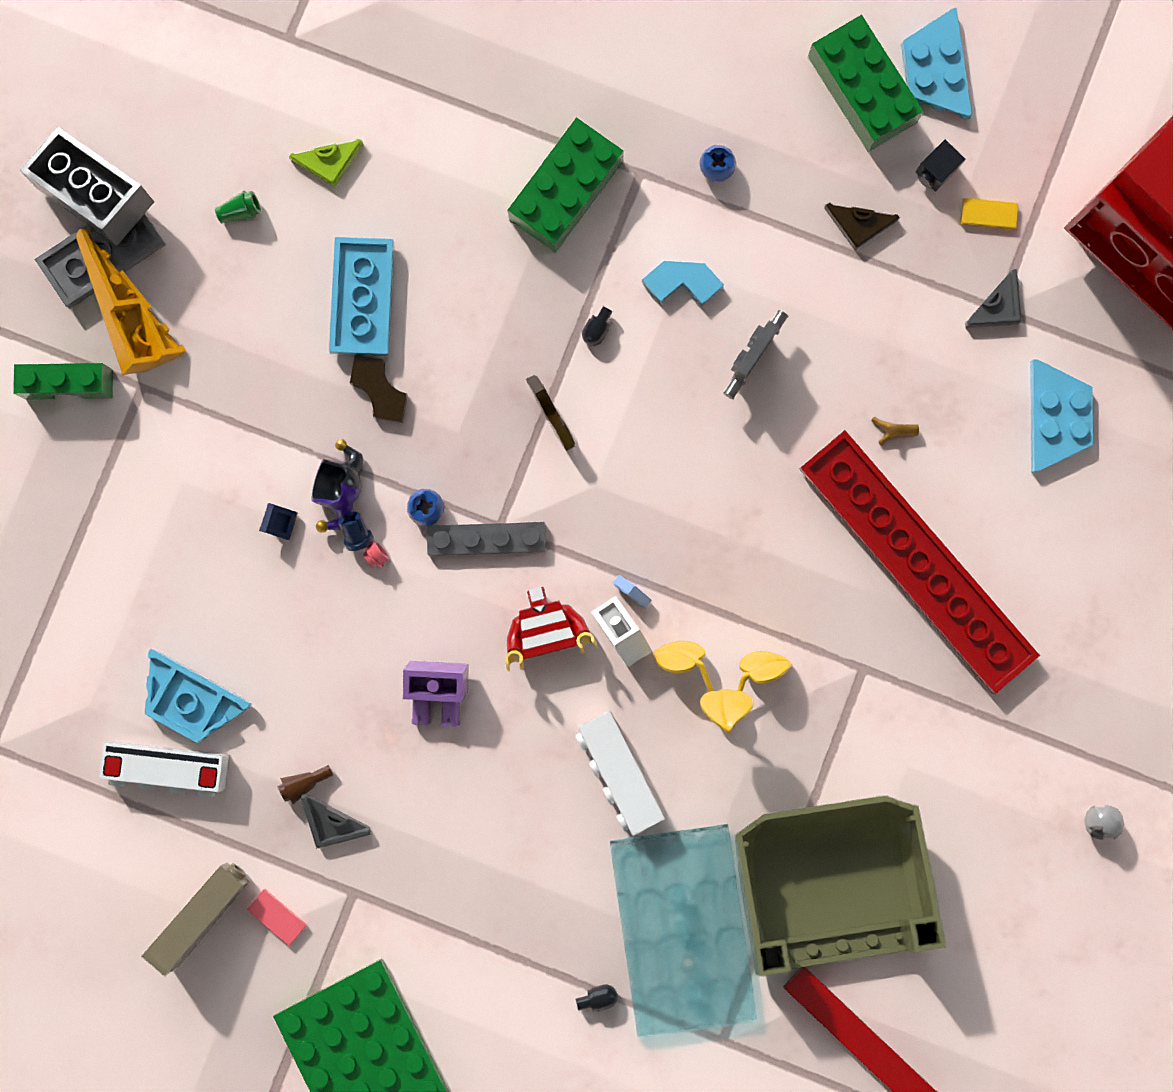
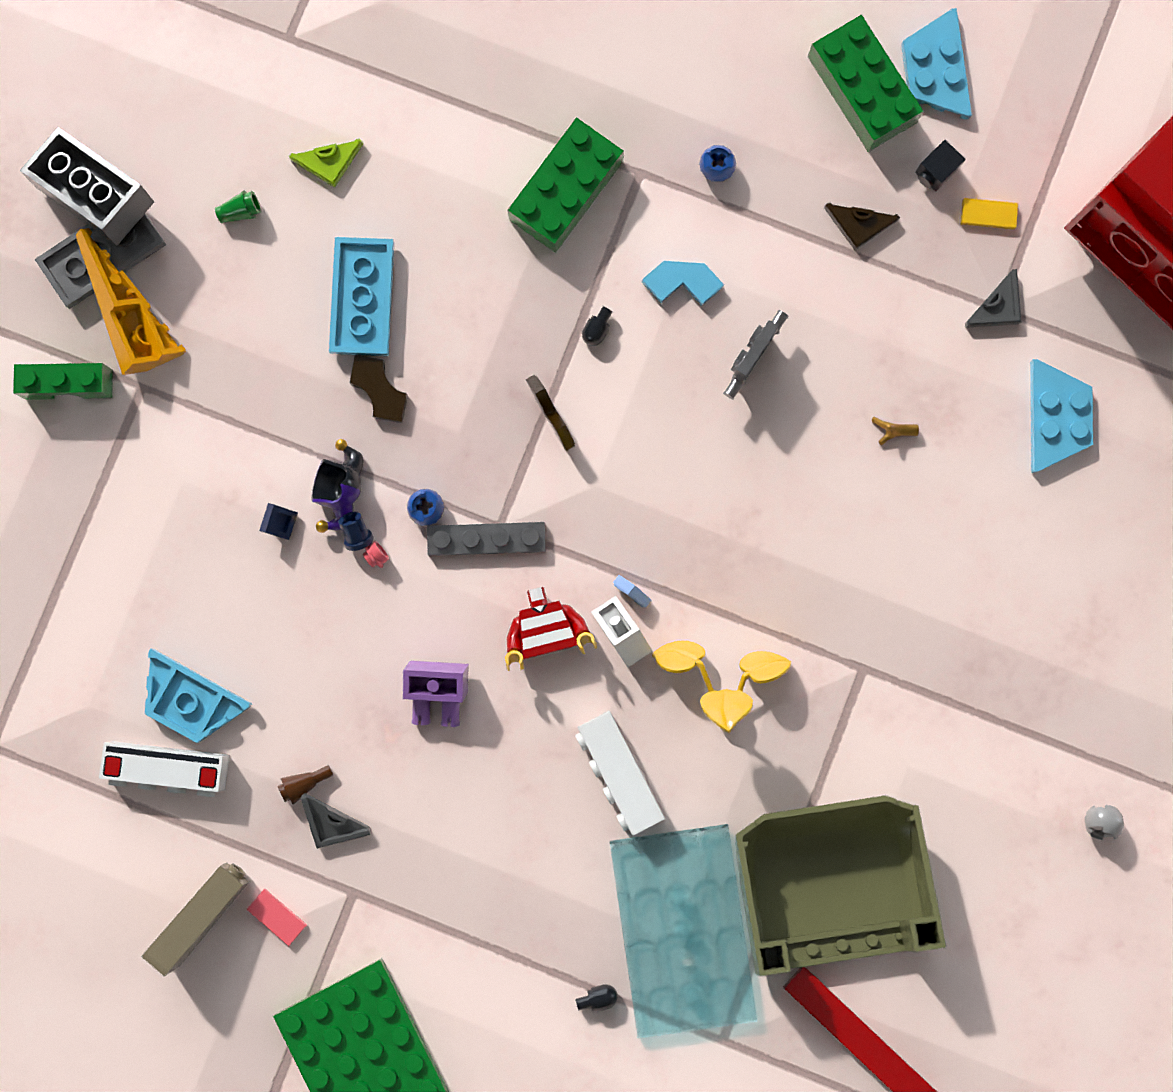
red plate [799,430,1040,694] -> none

